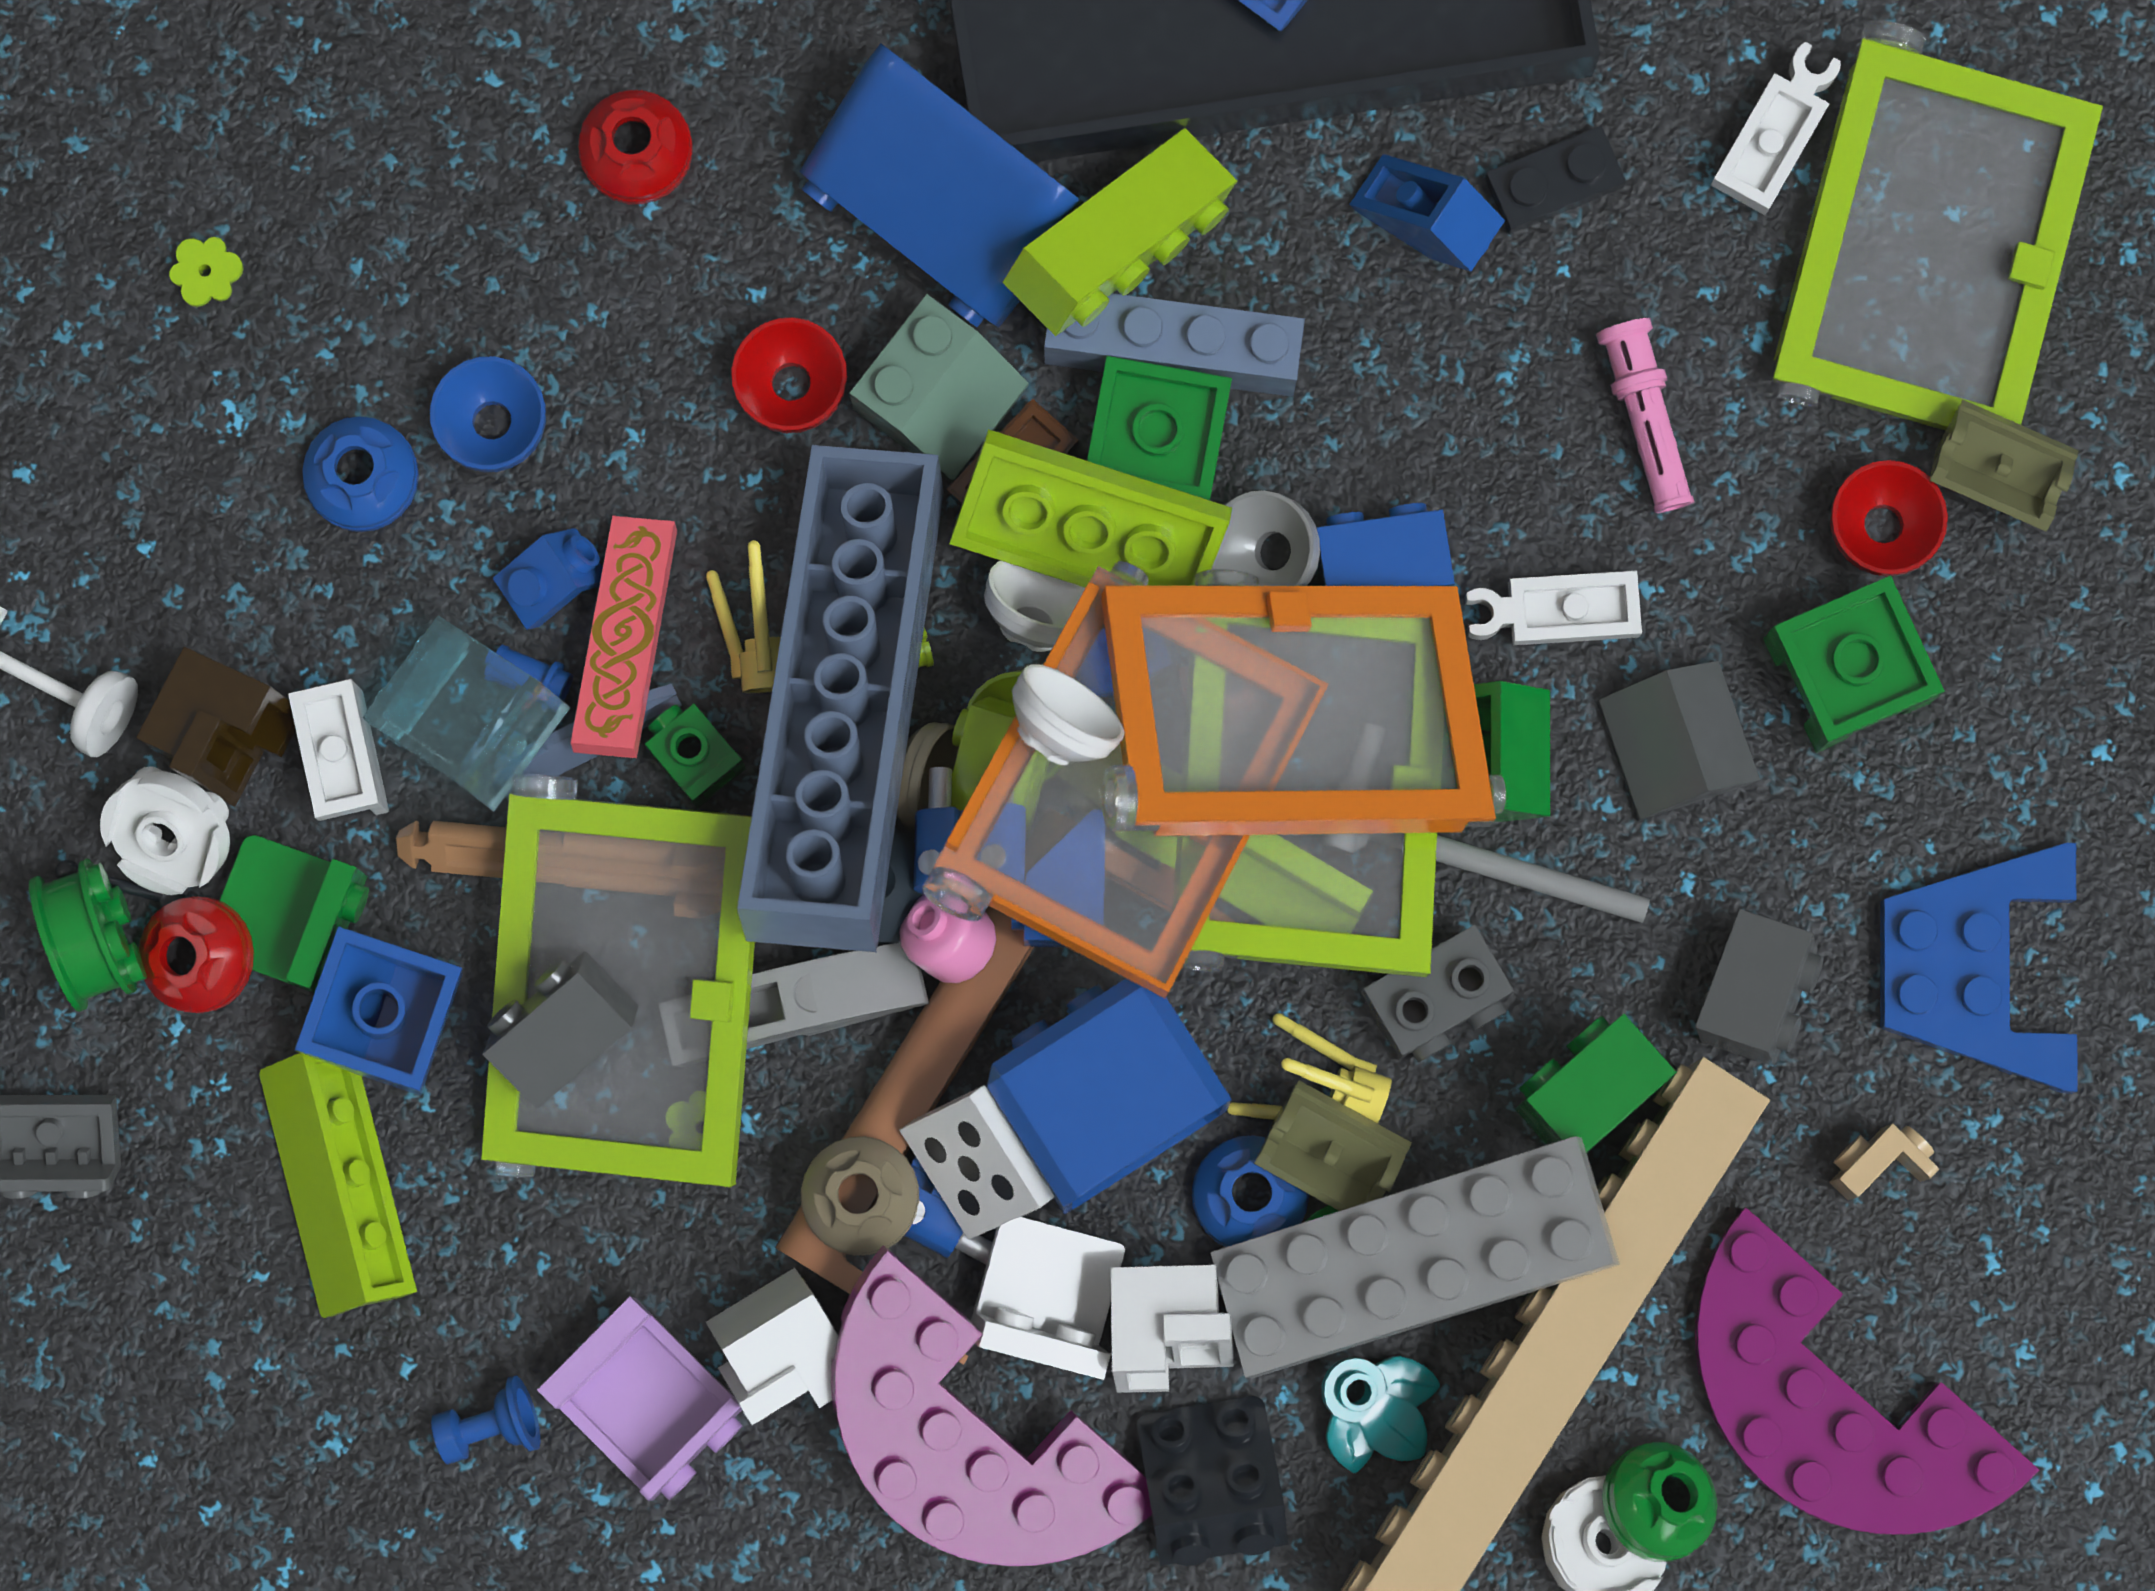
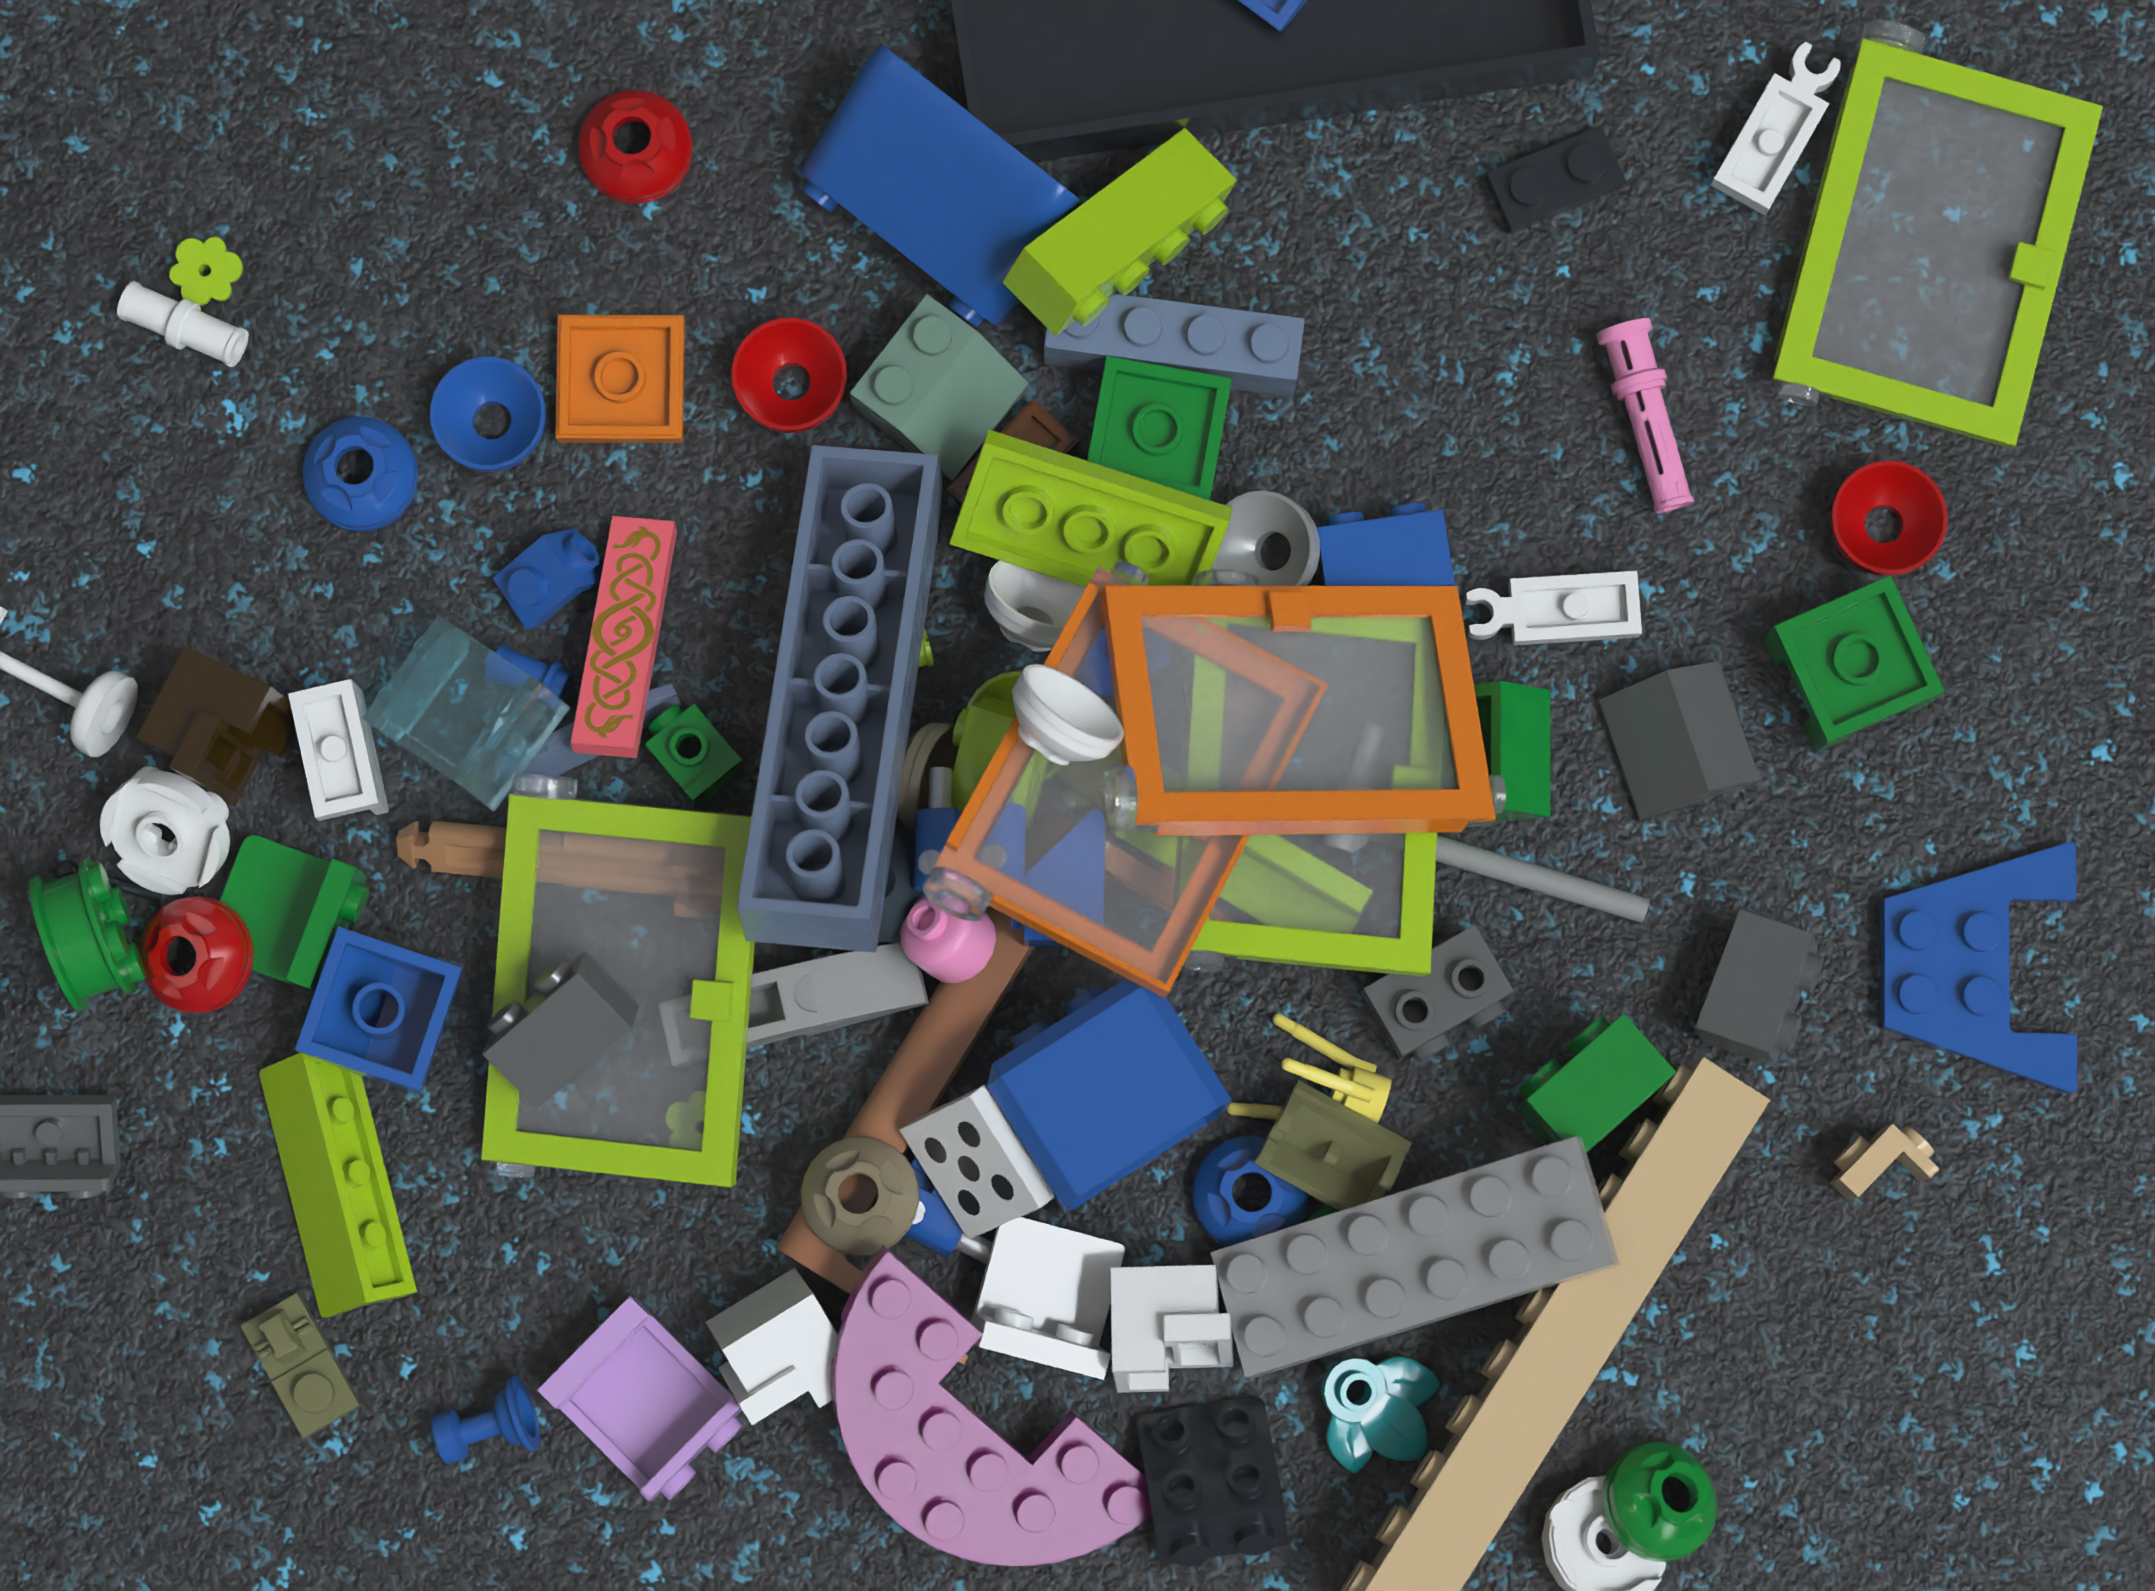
light yellow plant [706,540,781,693] -> none
blue slope [1349,154,1505,272] -> none
magenta plate [1695,1207,2039,1535] -> none
olive hinge [1930,399,2079,532] -> none
none -> white pin [117,281,249,367]
none -> olive hinge [240,1293,363,1438]
none -> orange tile [556,315,685,443]

